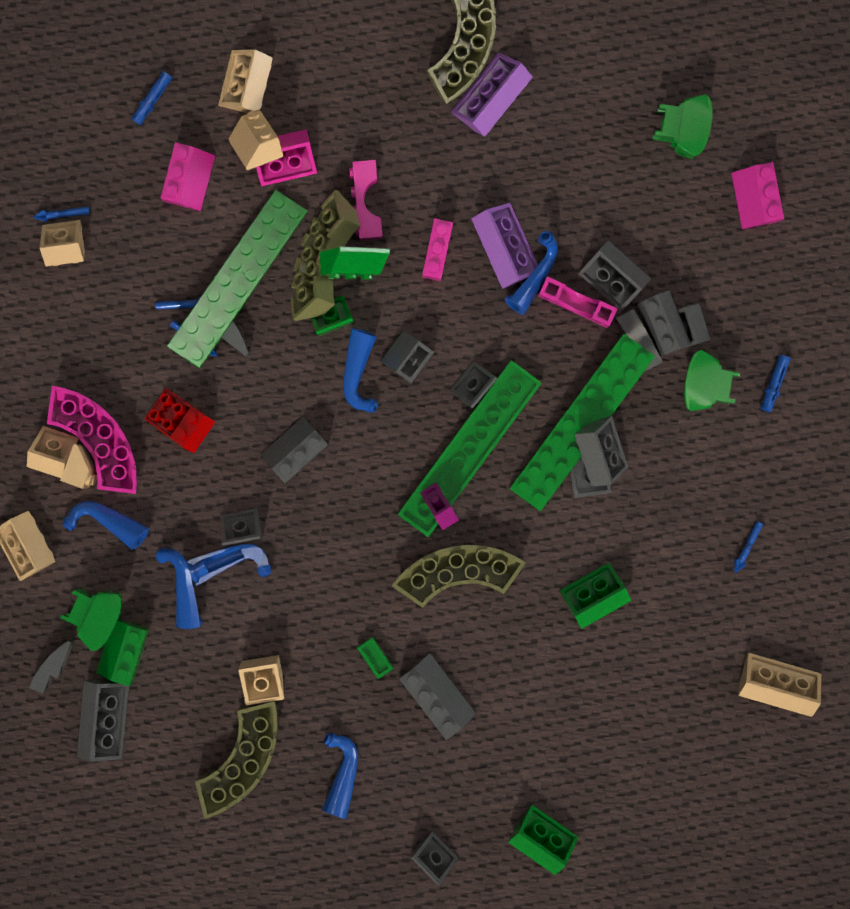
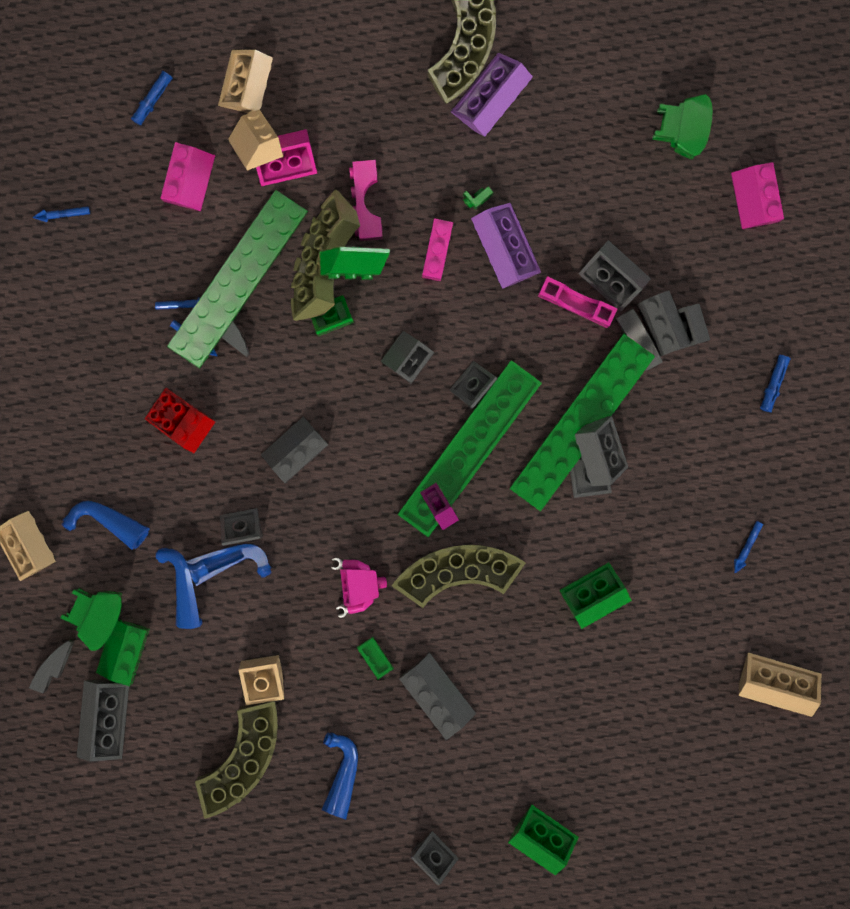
tan slope [27,426,79,478] -> none
tan slope [40,220,85,266] -> none
dark pink brick [47,386,137,494] -> none
tan slope [60,444,97,489] -> none
blue animal [343,327,378,413] -> none
blue animal [505,231,558,315] -> none
green piece [684,350,740,412] -> none
none -> dark pink torso [331,558,387,618]
none -> green bracket [463,187,493,210]

